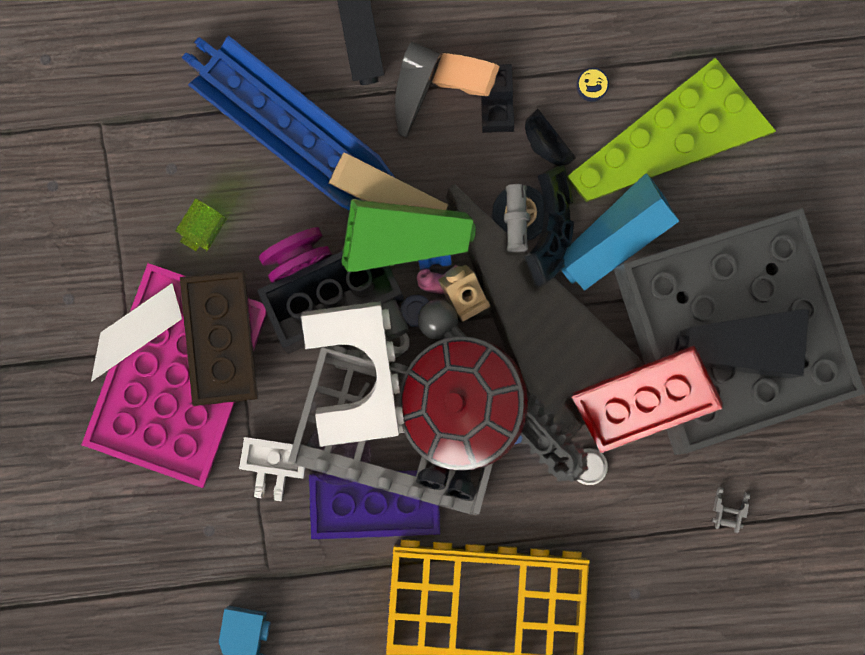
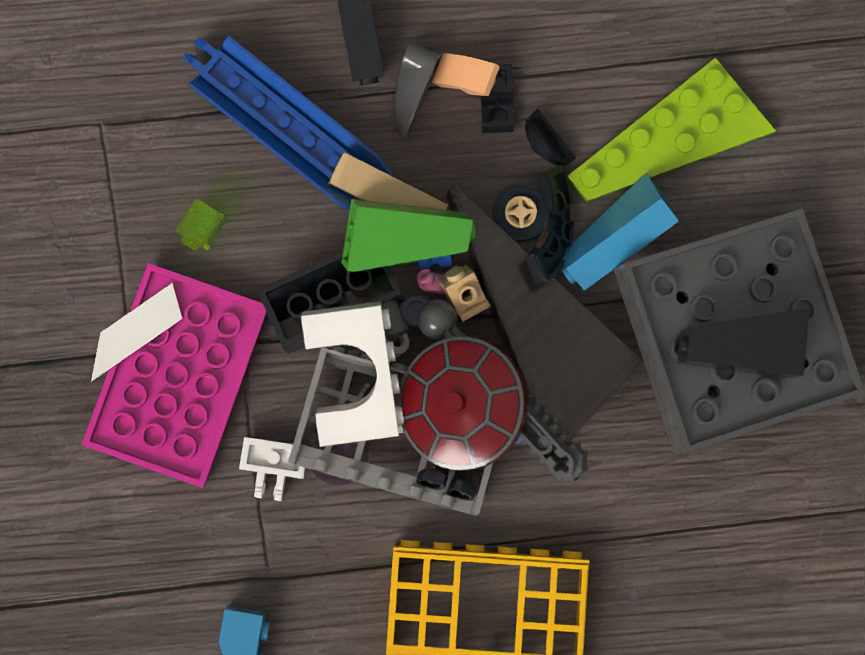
dark brown tile [180,270,258,406] -> none
magenta wheel [259,227,332,283] -> none
dark purple tile [309,470,440,539] -> none
light grey pin [504,184,530,252] -> none
tile [572,346,723,453] -> none
tile [576,68,609,102] -> none
white piece [577,448,608,485] -> none
light grey piece [712,487,750,533] -> none

